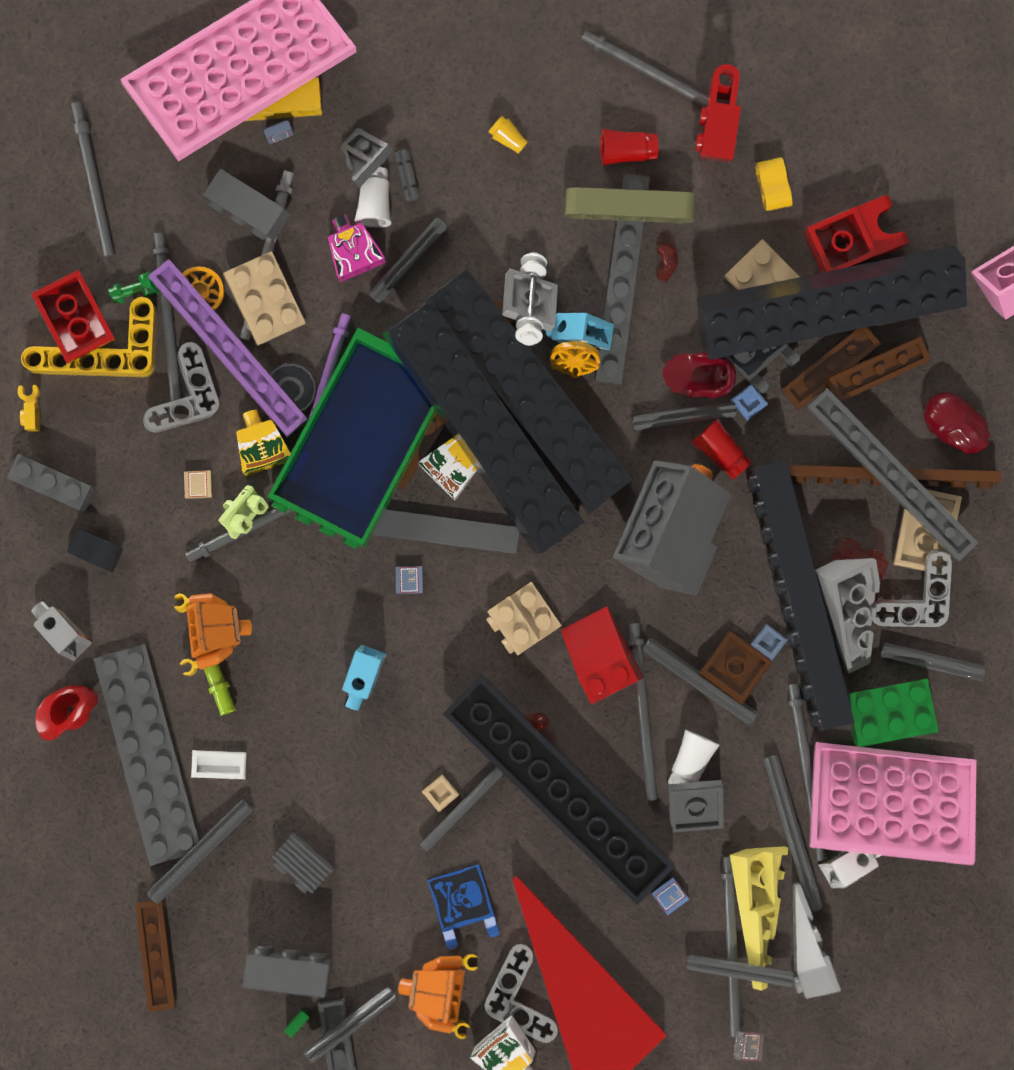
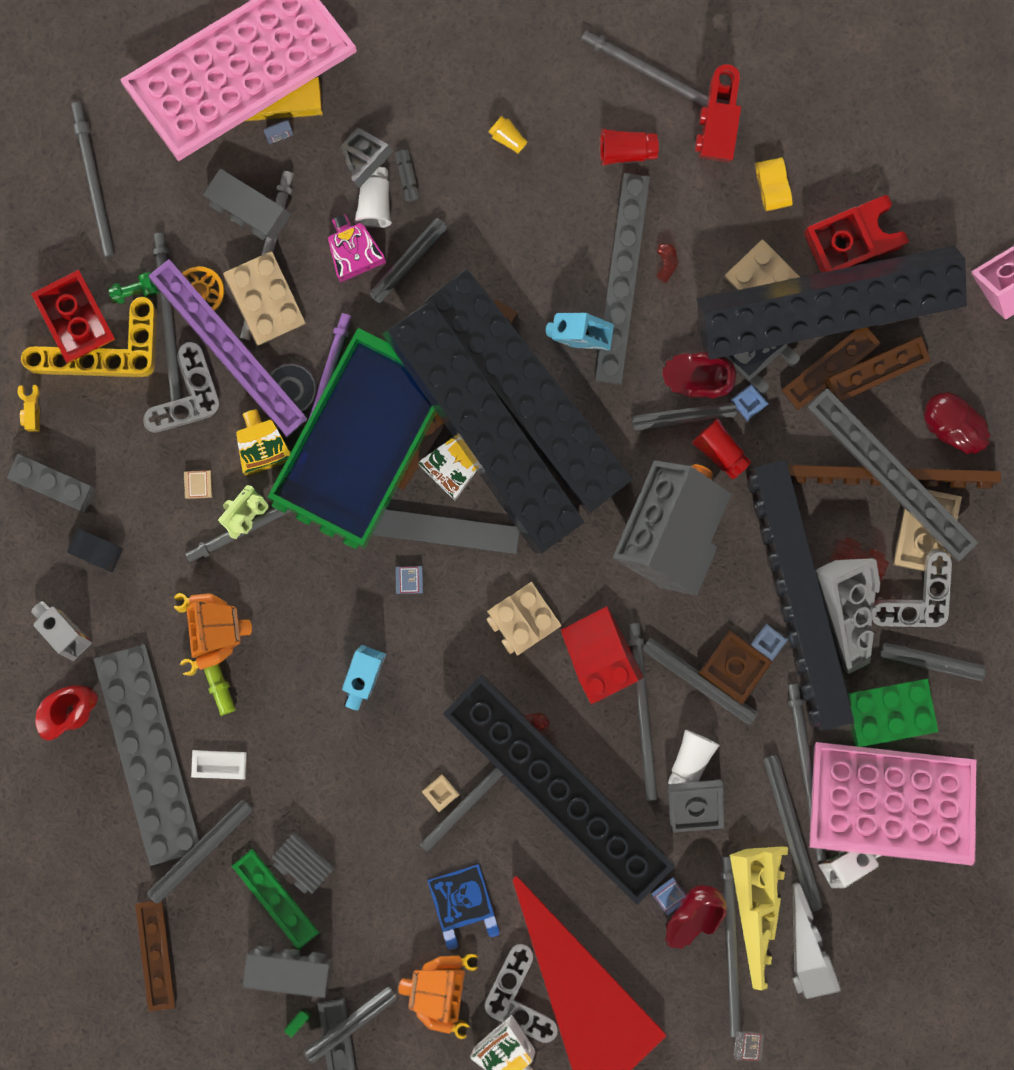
light grey plate [502,253,558,345] -> none
light orange wheel [550,341,600,378] -> none
olive beam [565,187,696,223] -> none
dark grey axle [687,955,794,987] -> none
none -> green tile [232,849,320,950]
none -> dark red hair [665,885,727,949]

